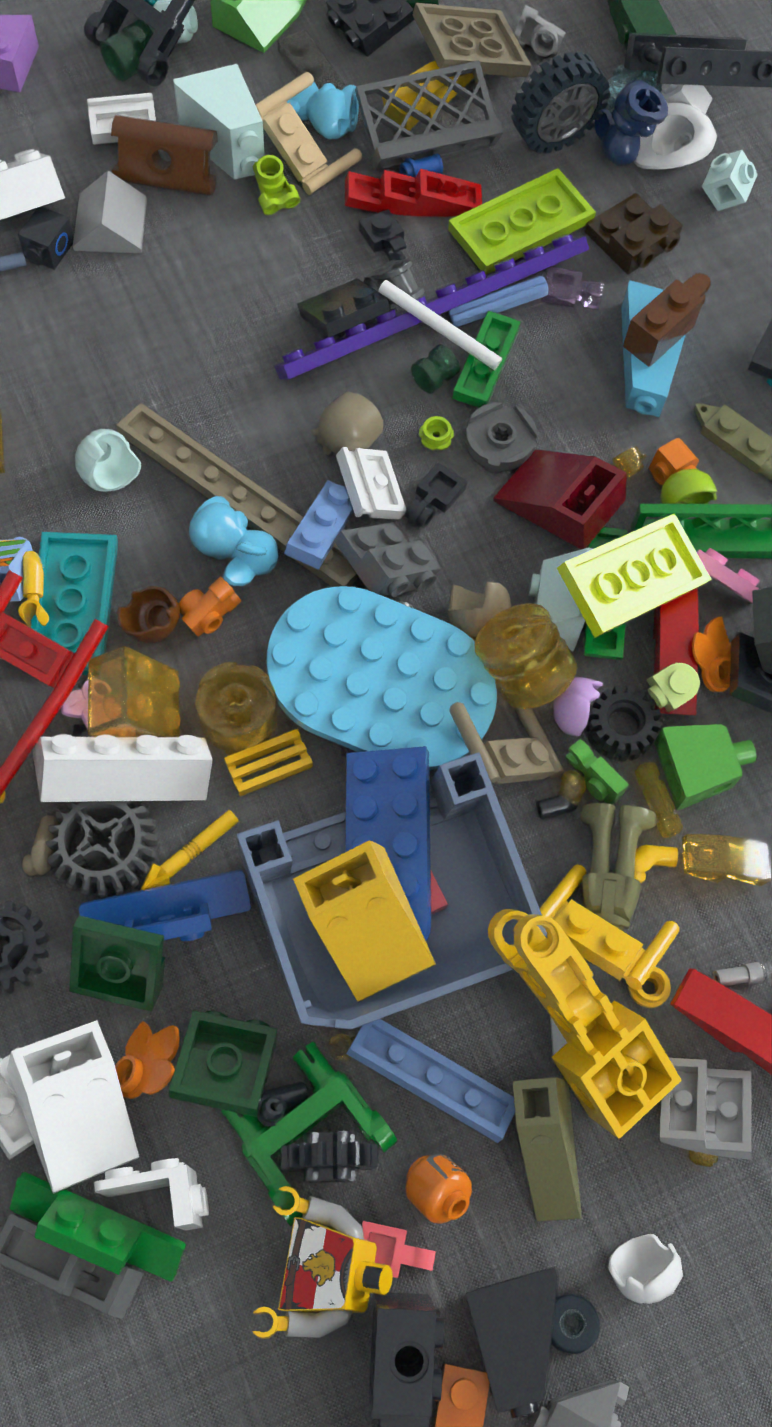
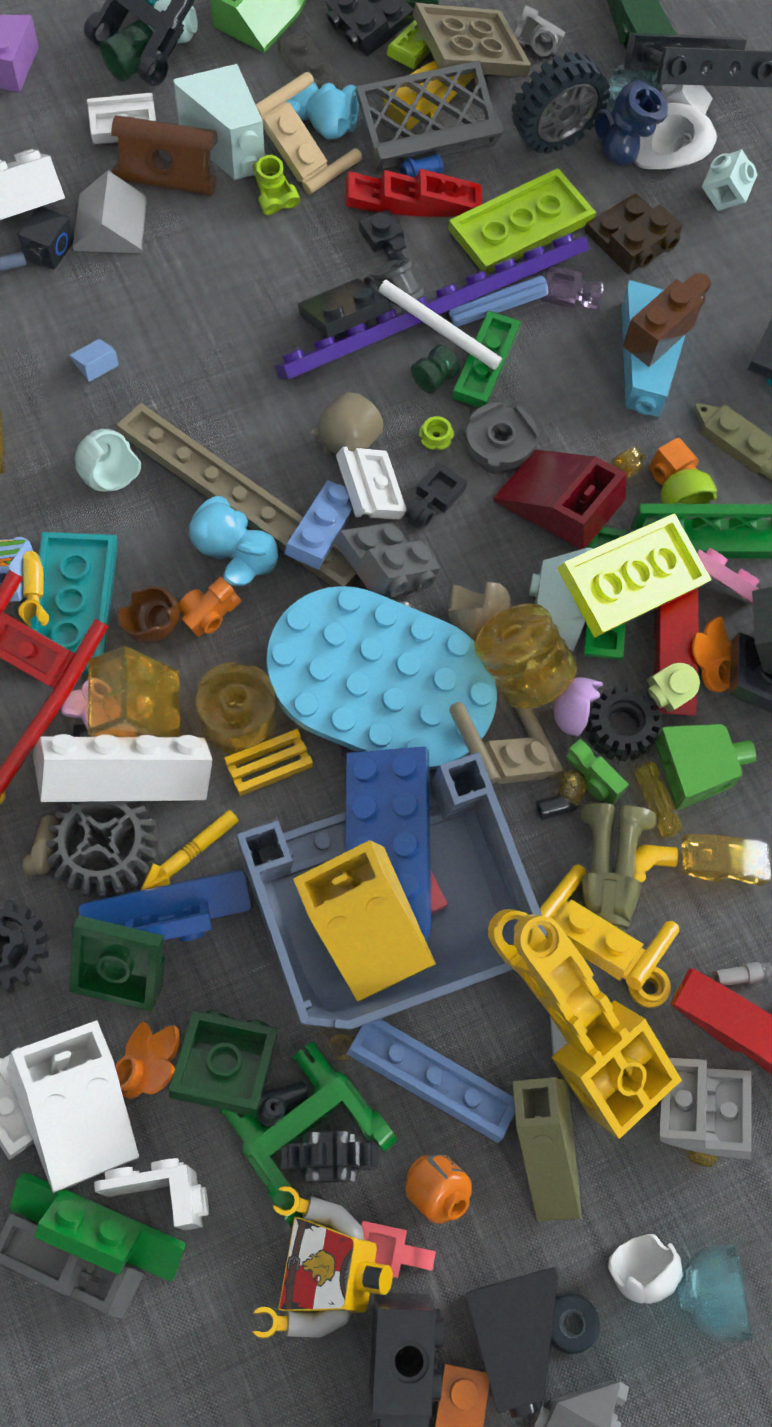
none -> light blue slope [70,339,119,382]
none -> lime plate [386,20,431,69]
none -> clear light blue cylinder [677,1243,754,1342]

